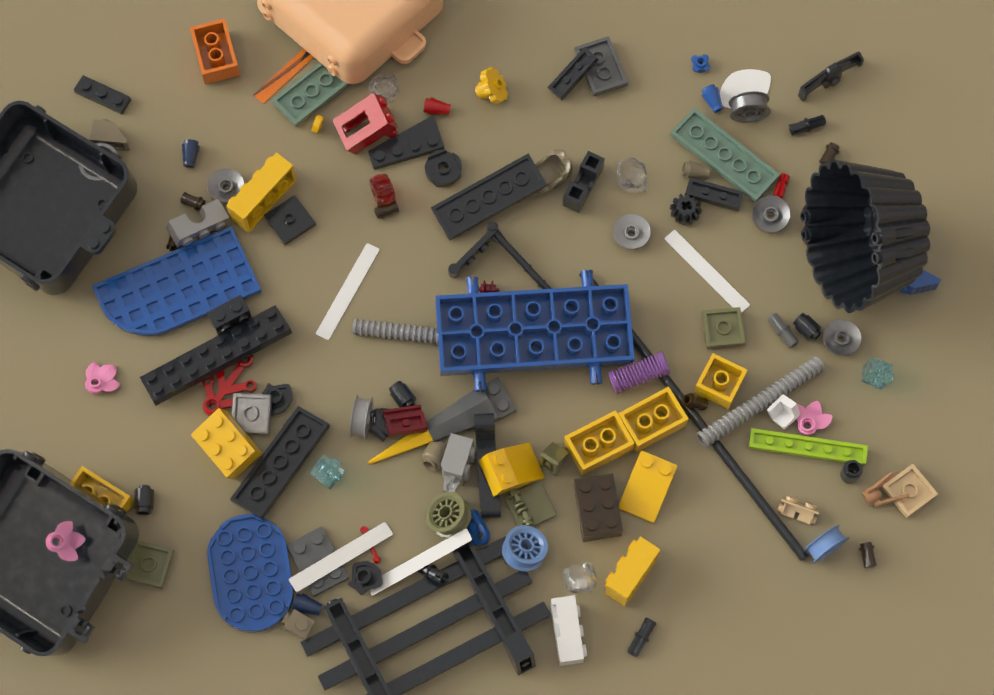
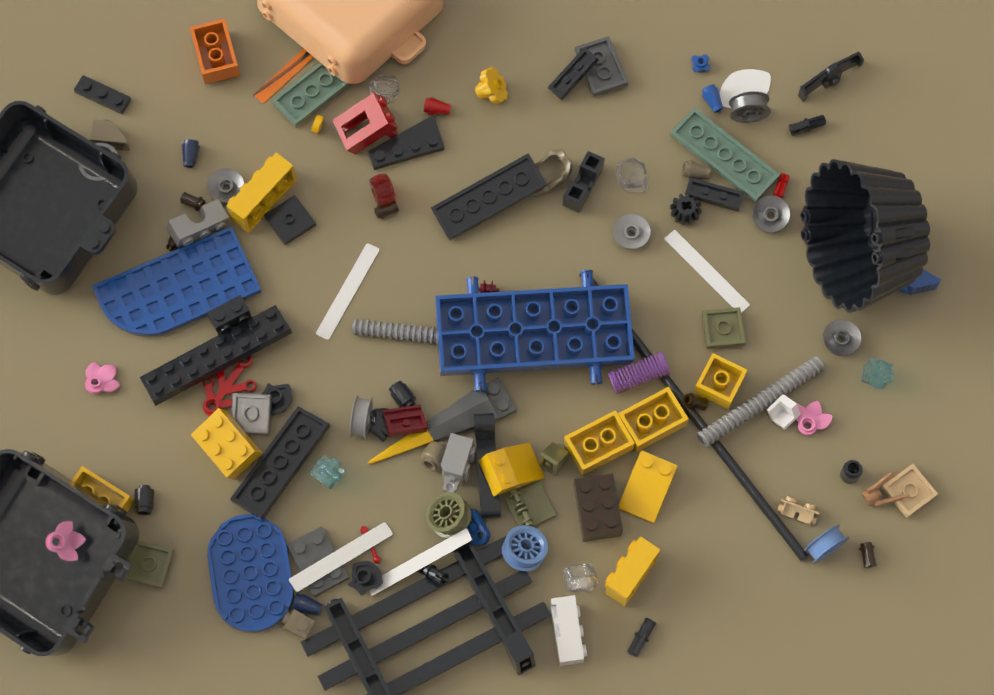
black plate [425,150,462,187] -> none
black piece [448,222,552,289] -> none
lime plate [748,428,868,466] -> none
dark grey axle [768,313,799,349] -> none
black brick [793,313,822,341] -> none
dark brown pin [819,142,840,164] -> none

